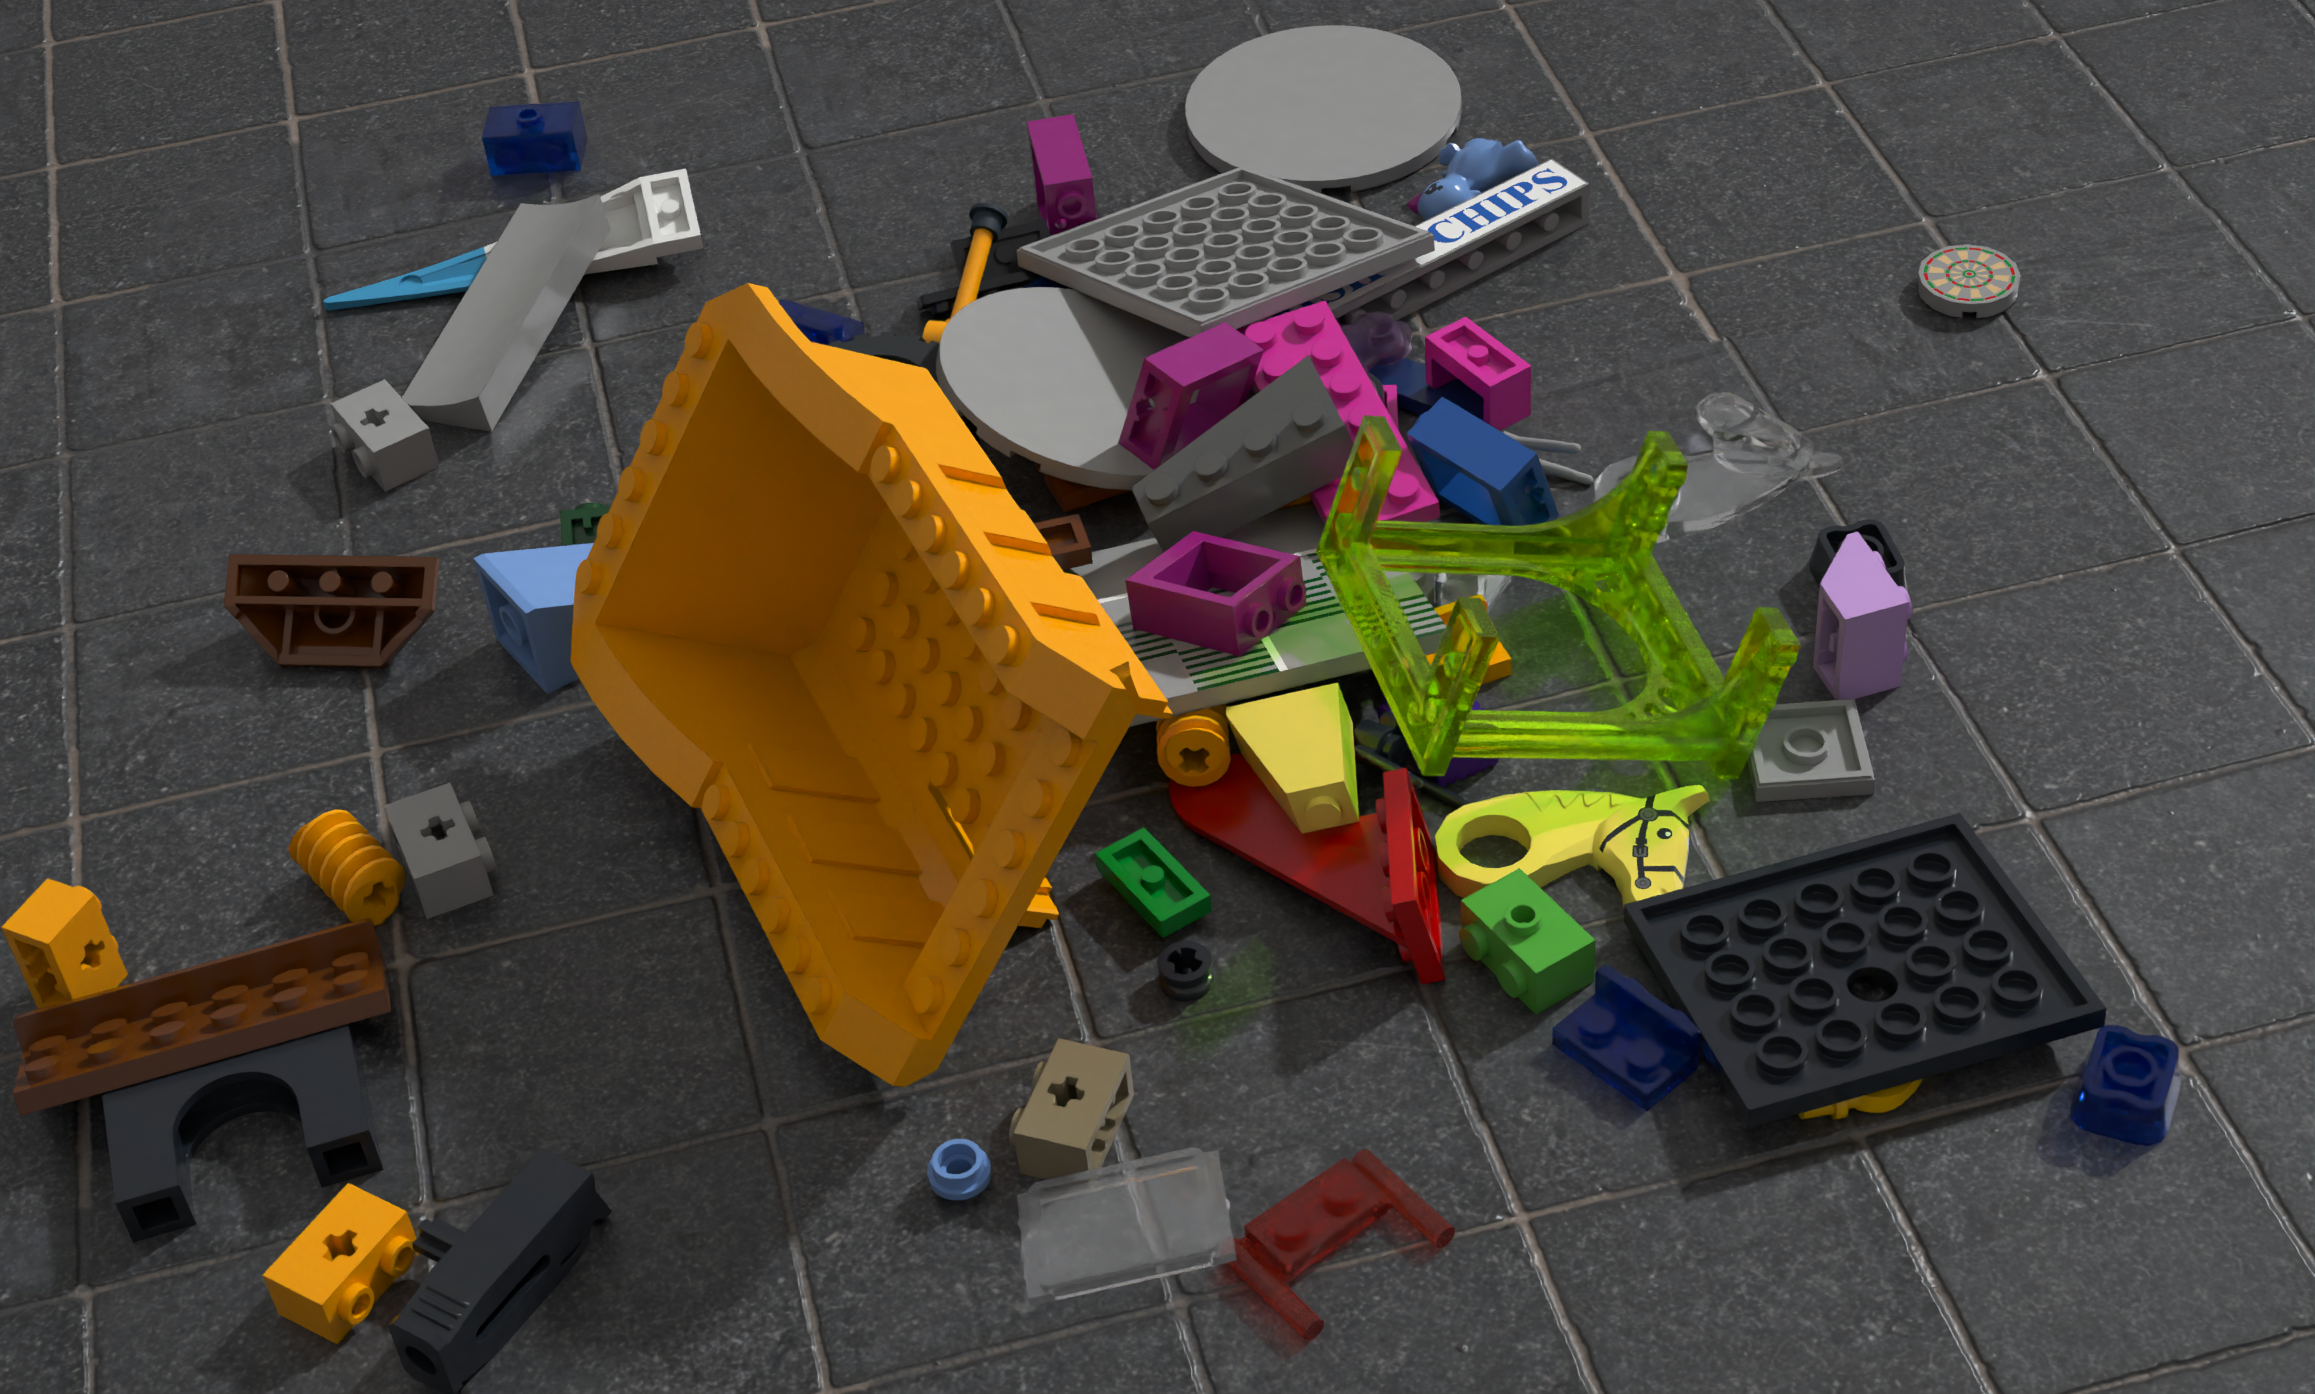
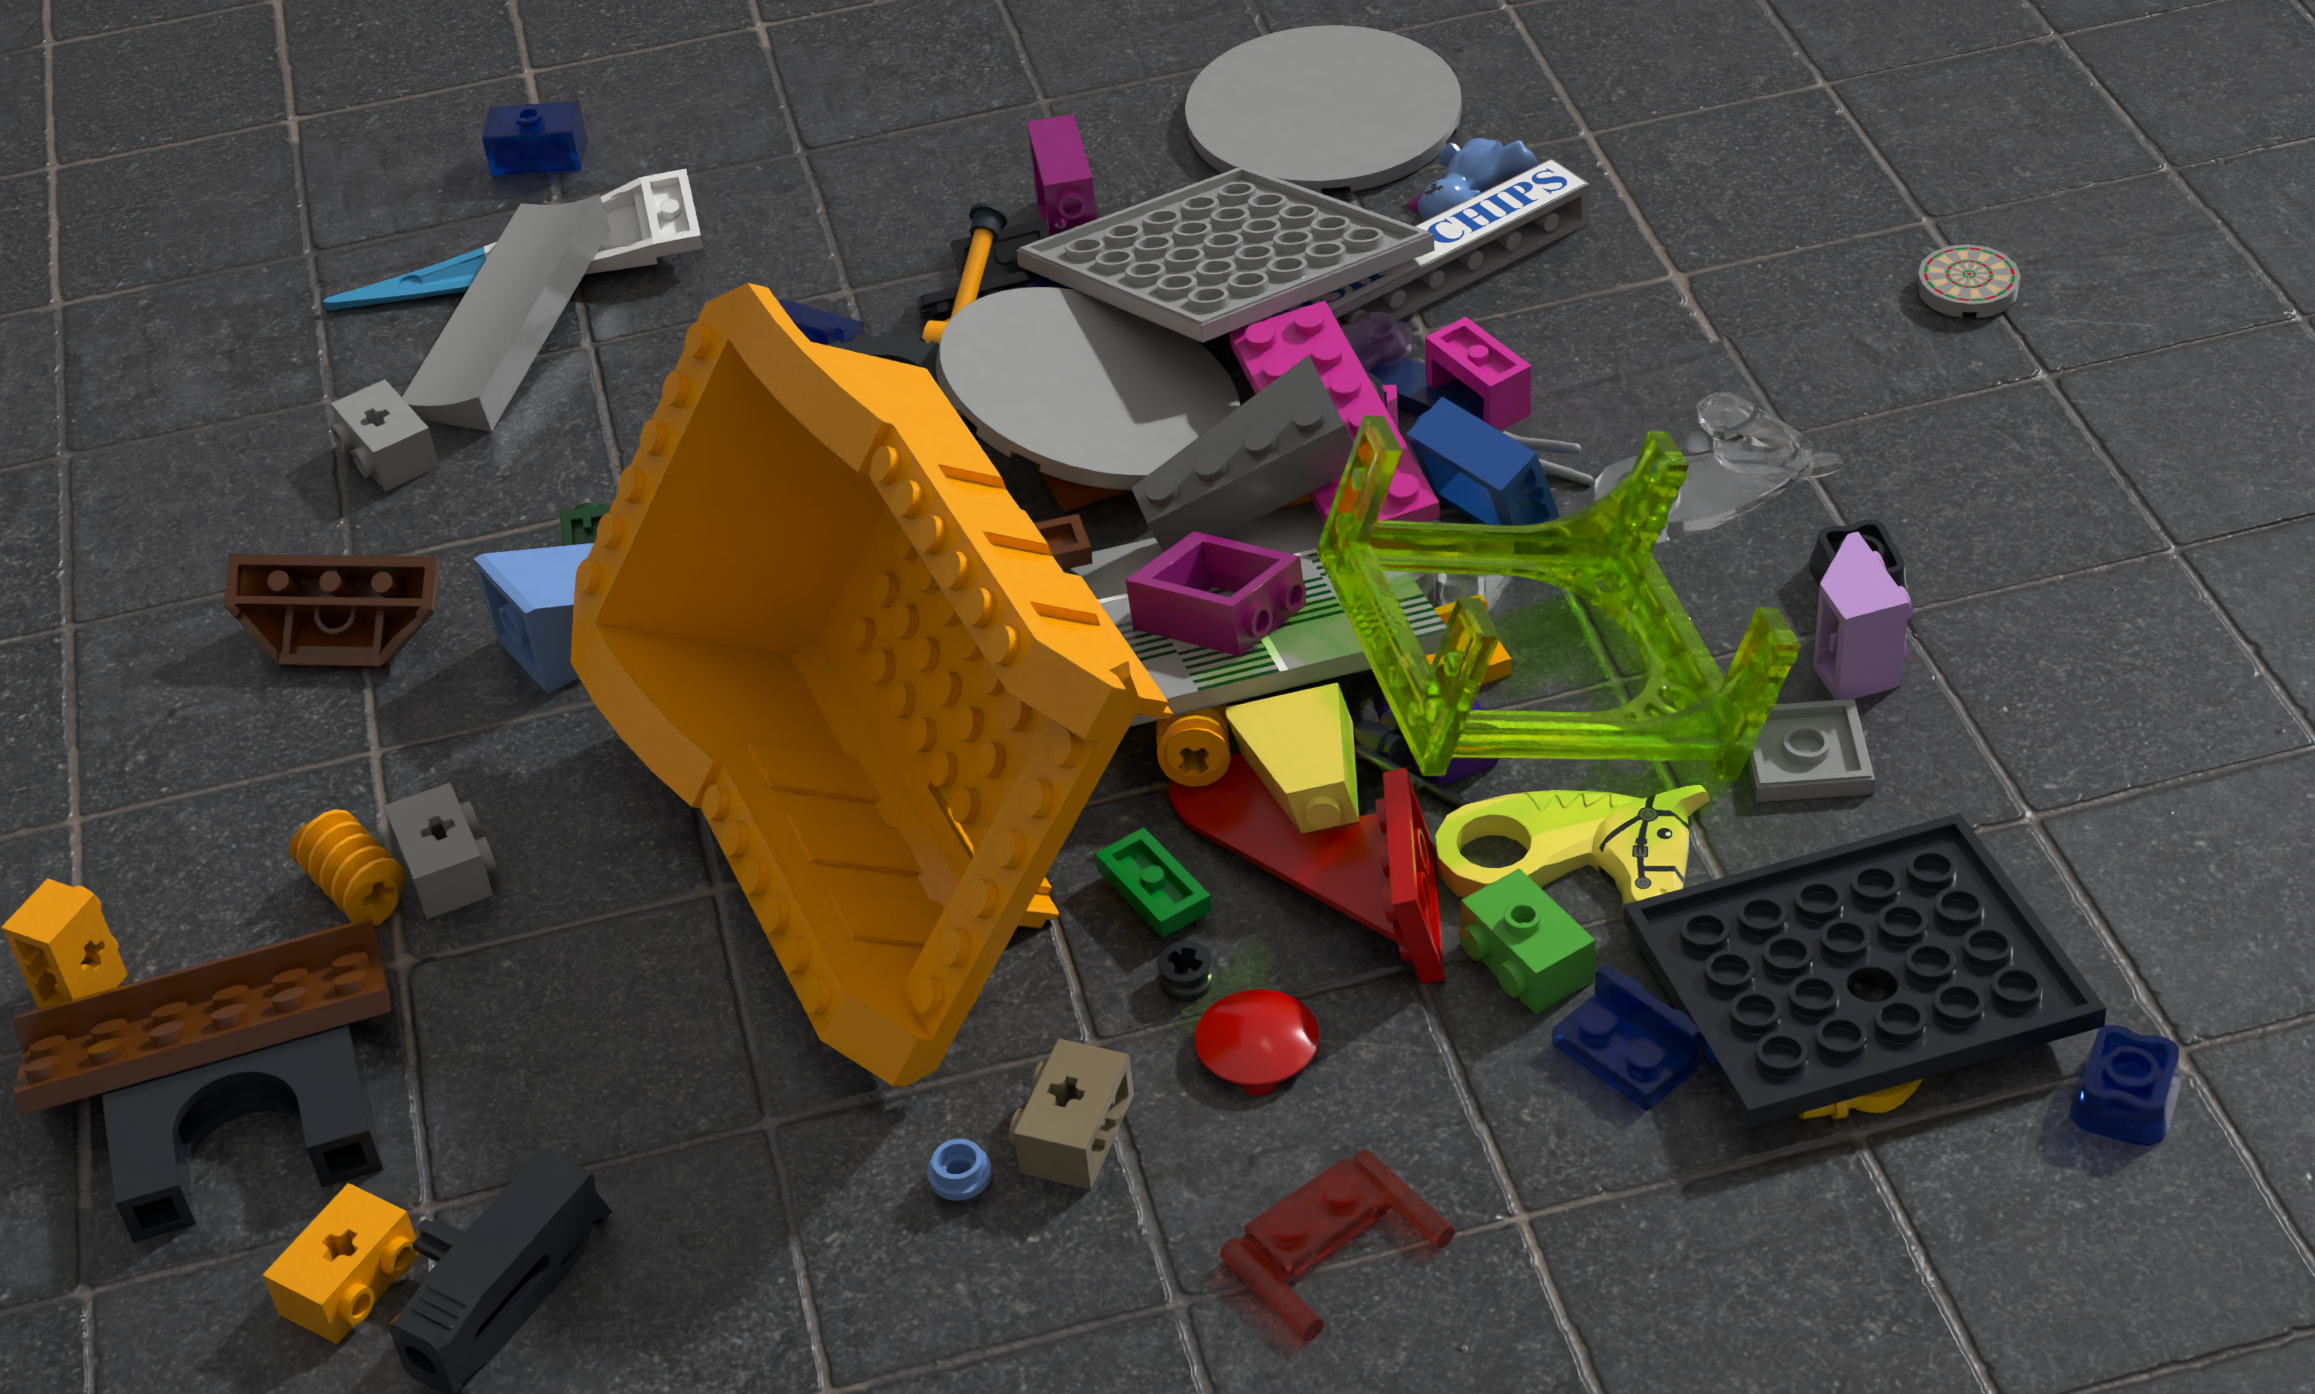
clear piece [1017,1147,1237,1306] -> none
magenta window [1118,322,1264,470] -> none
none -> red dish [1195,989,1320,1096]

